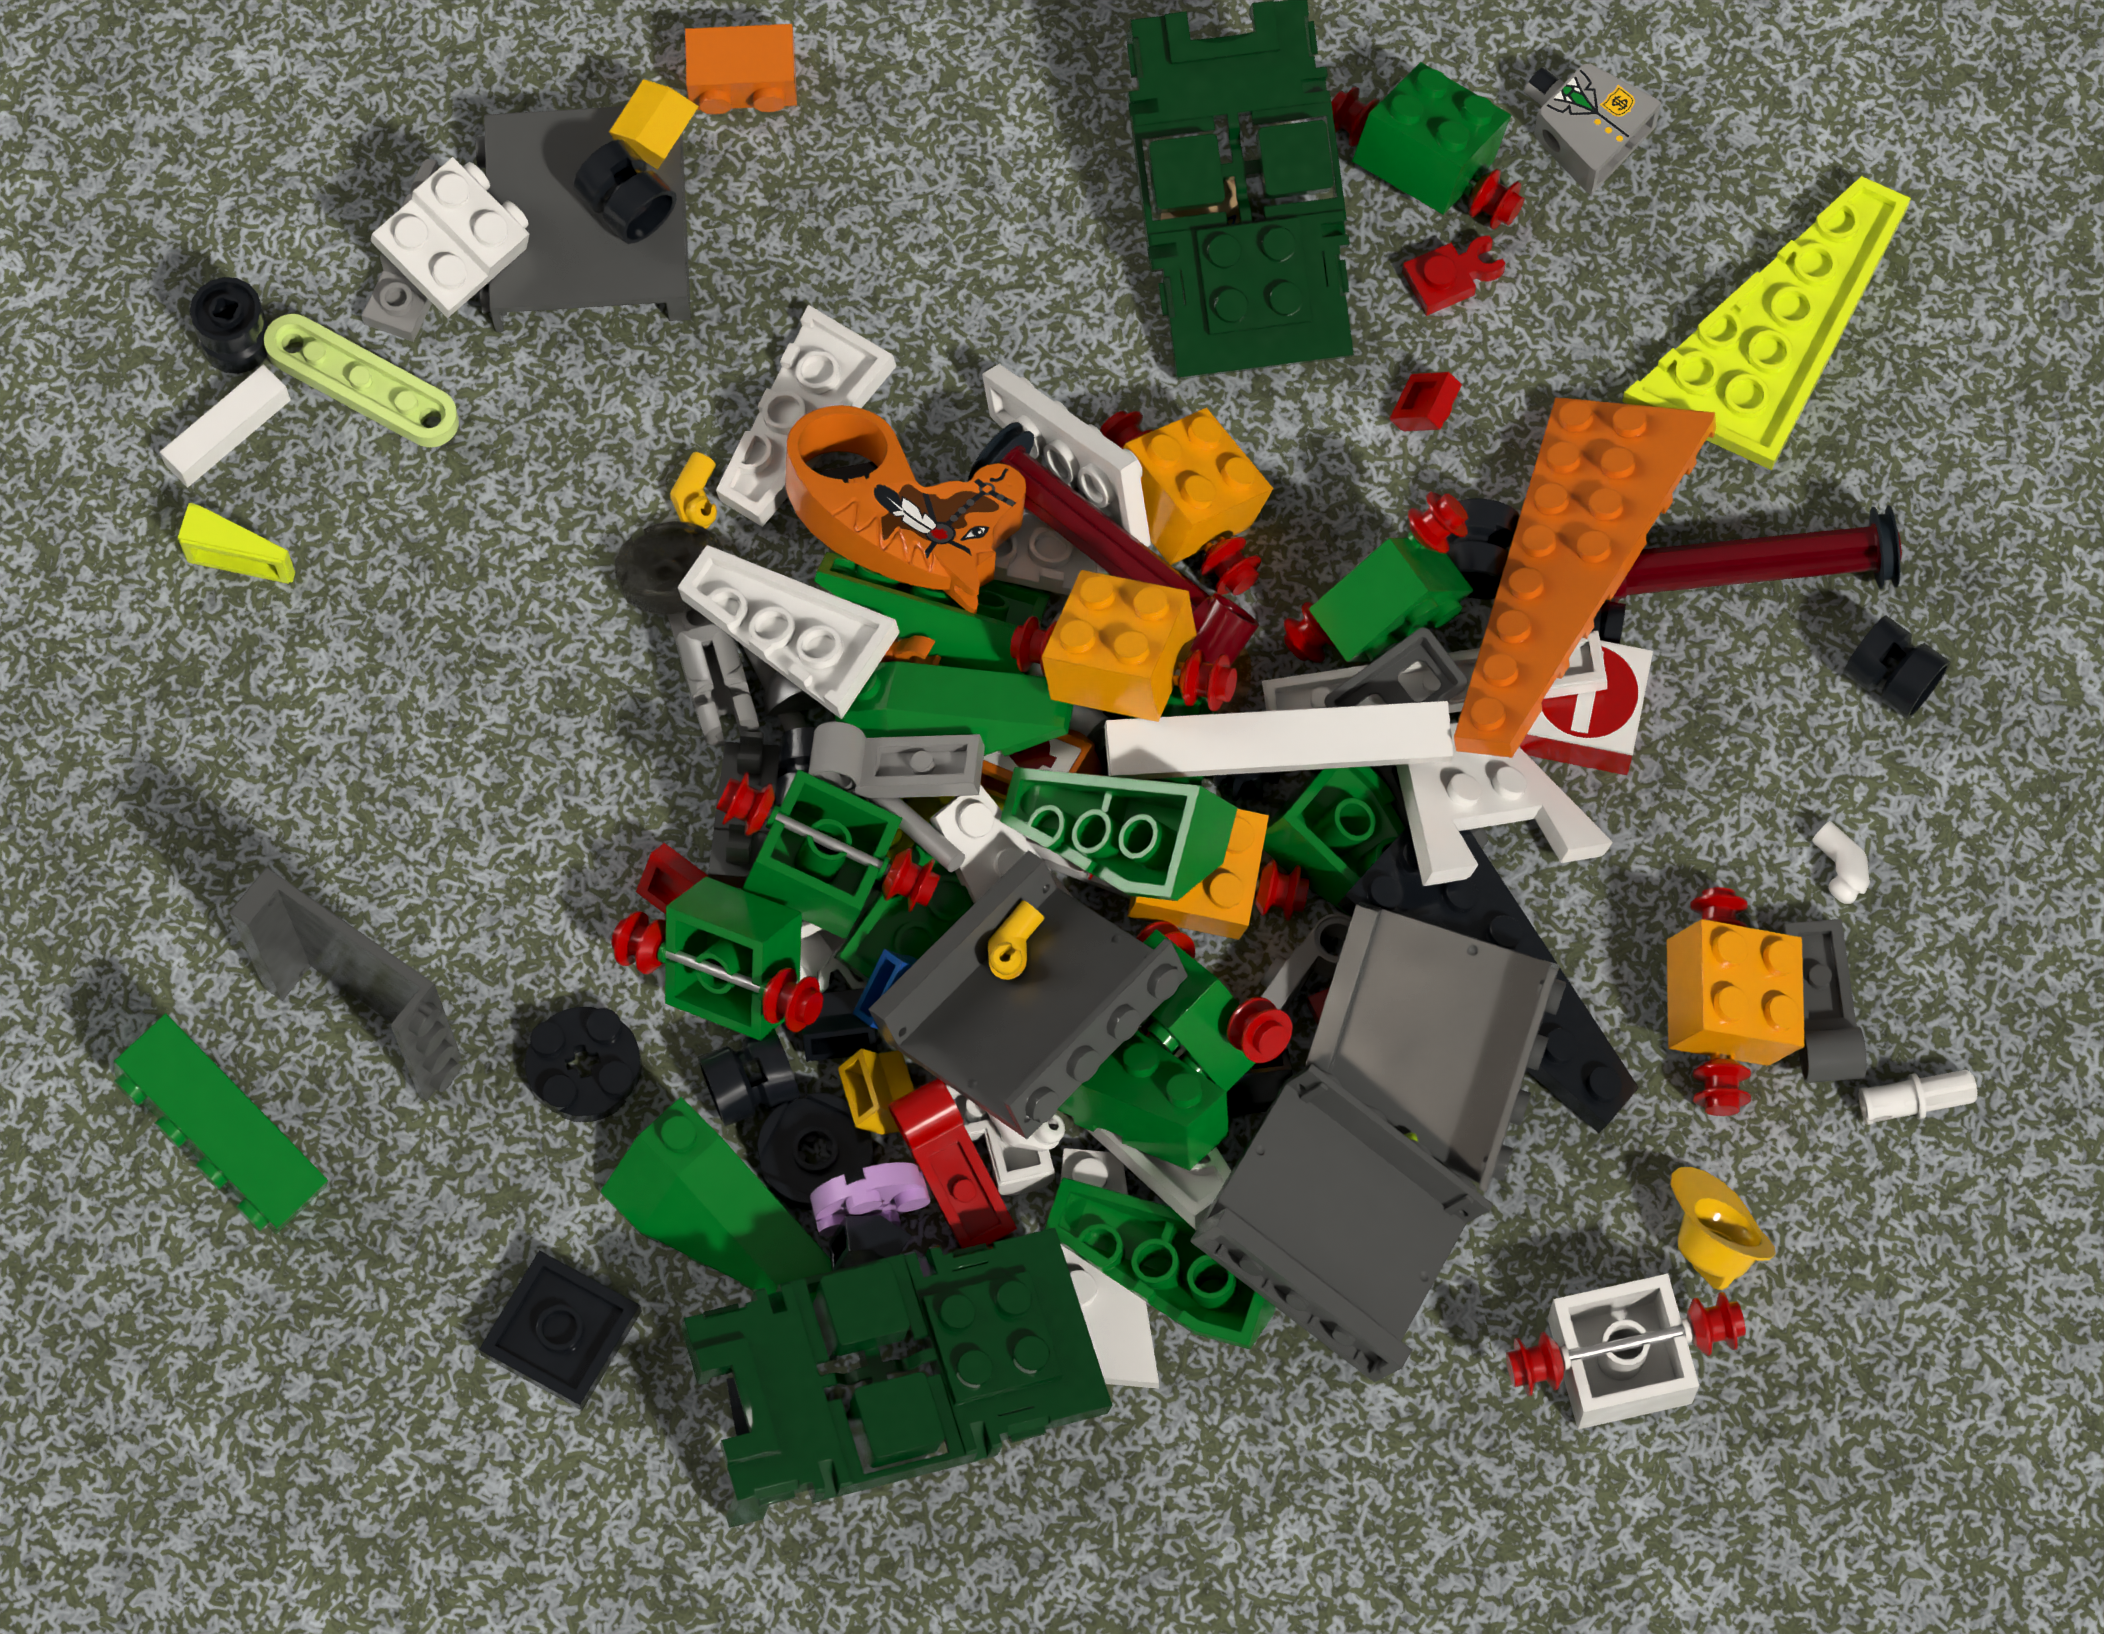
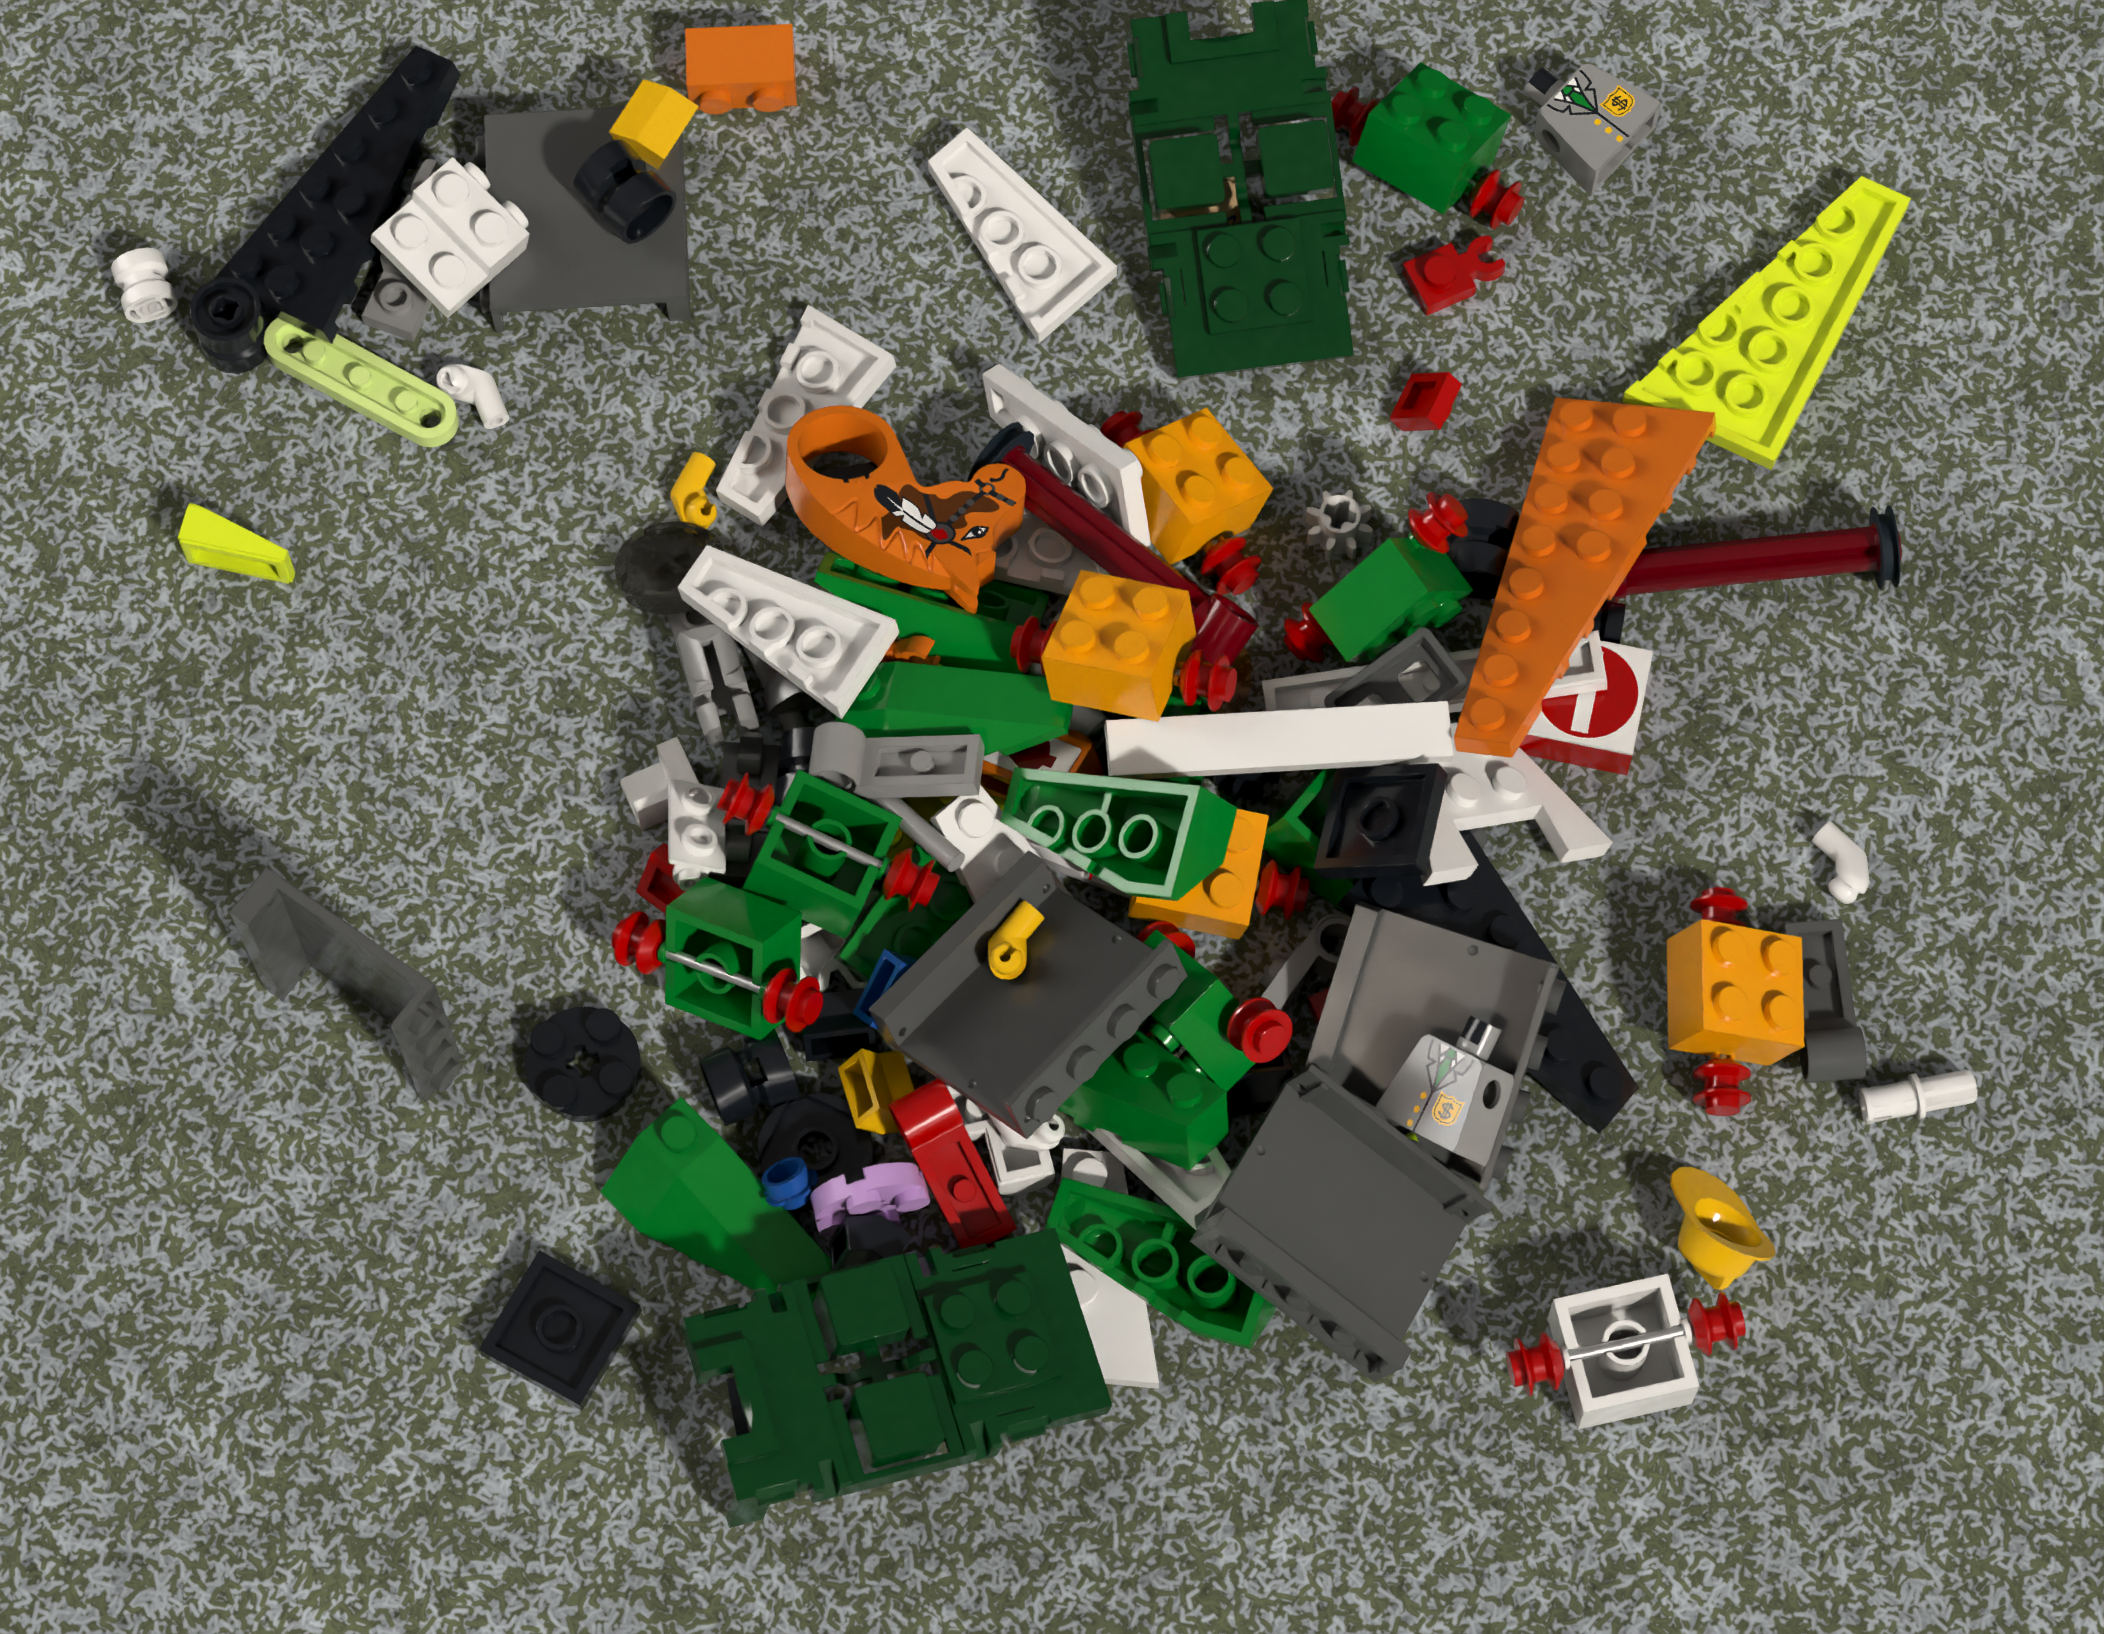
green wedge [114,1013,328,1235] -> none
white piece [160,364,291,488] -> none
black wheel [1843,615,1951,720] -> none
none -> white wheel [111,248,178,323]
none -> black wing [214,46,461,344]
none -> white arm [436,364,509,429]
none -> white panel [620,737,699,831]
none -> white hinge [668,778,726,892]
none -> blue plate [762,1157,818,1210]
none -> white wing [928,128,1117,344]
none -> white gear [1305,490,1373,561]
none -> black plate [1313,763,1448,880]
none -> light grey torso [1375,1015,1514,1166]

